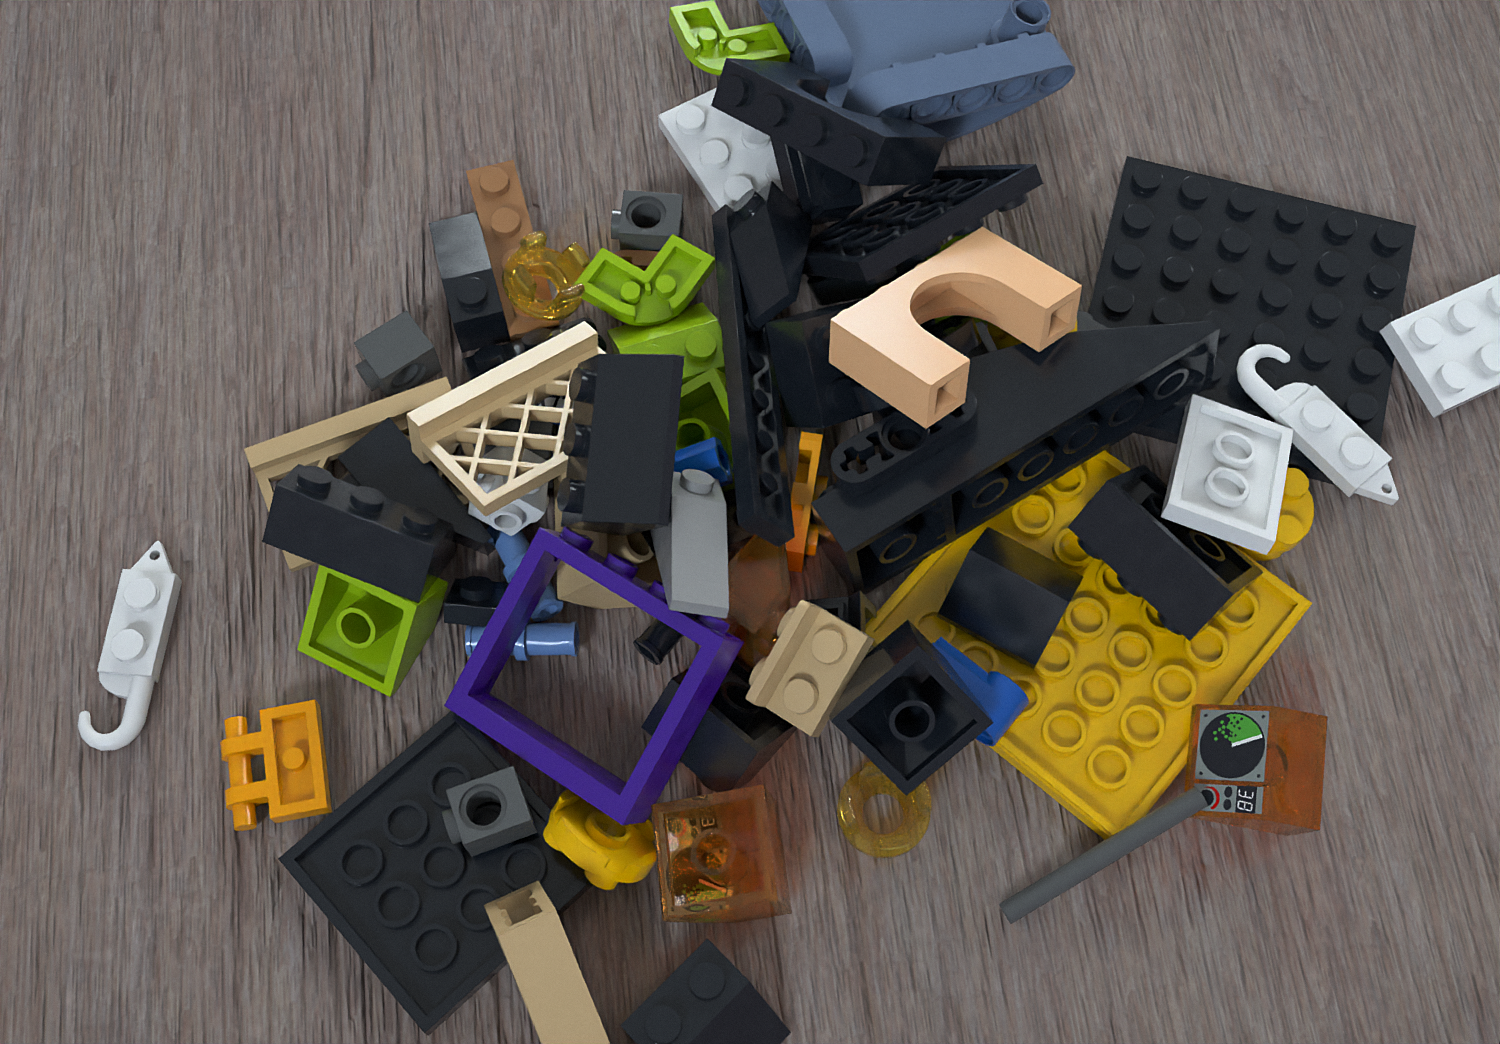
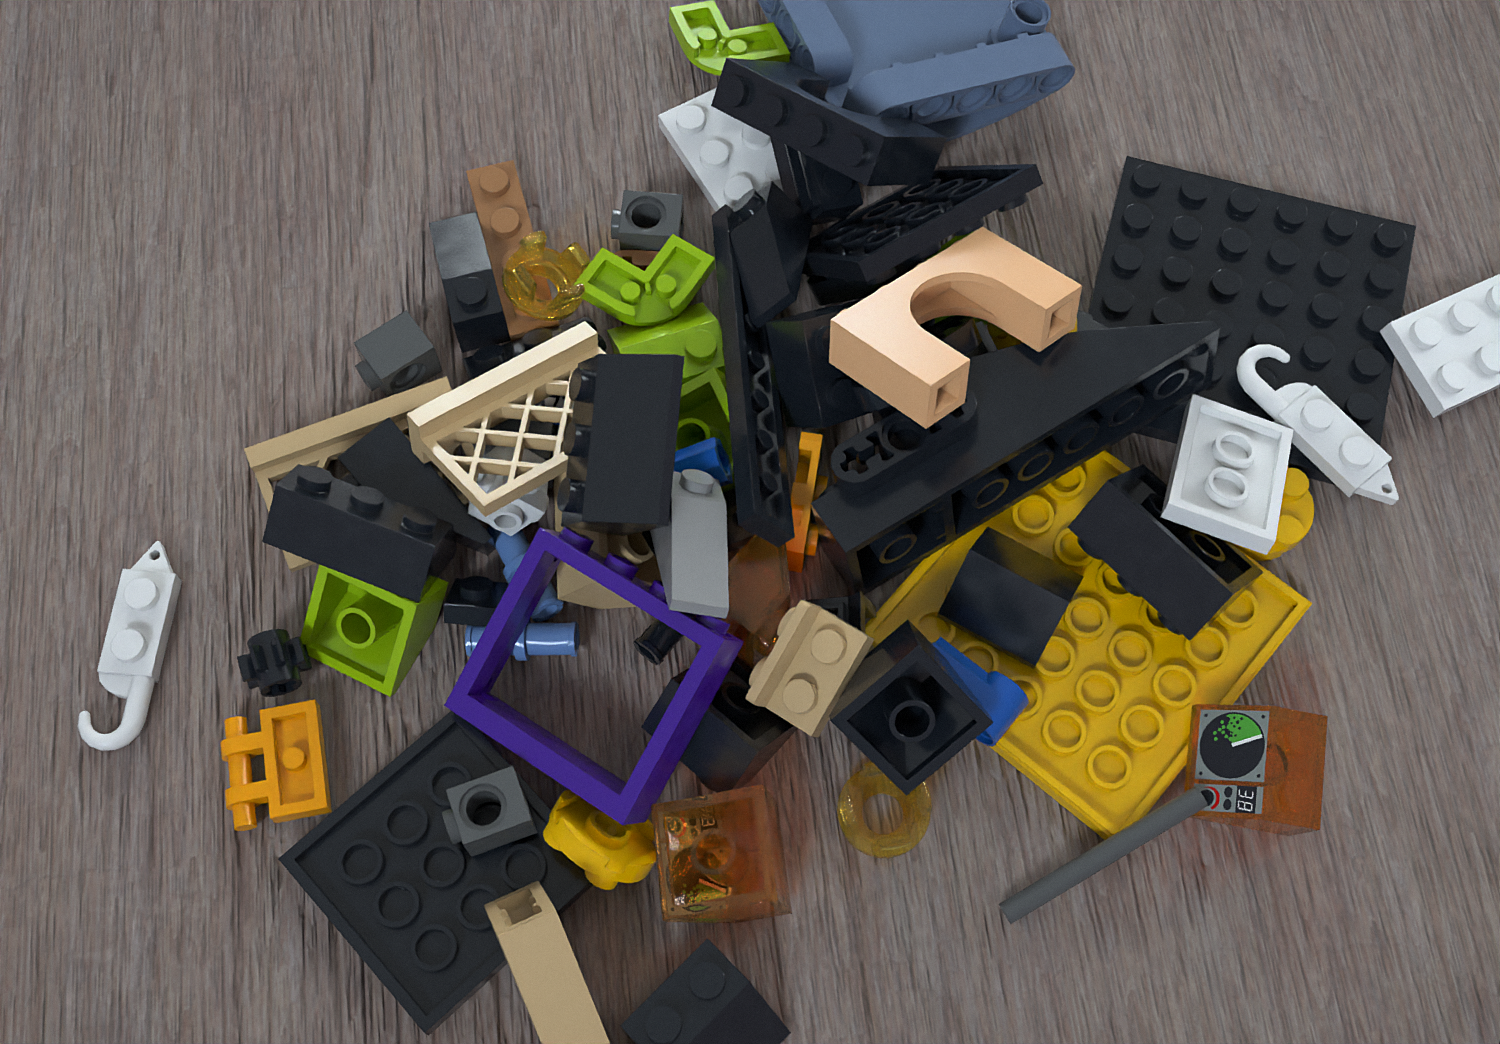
none -> black gear [237,629,312,697]

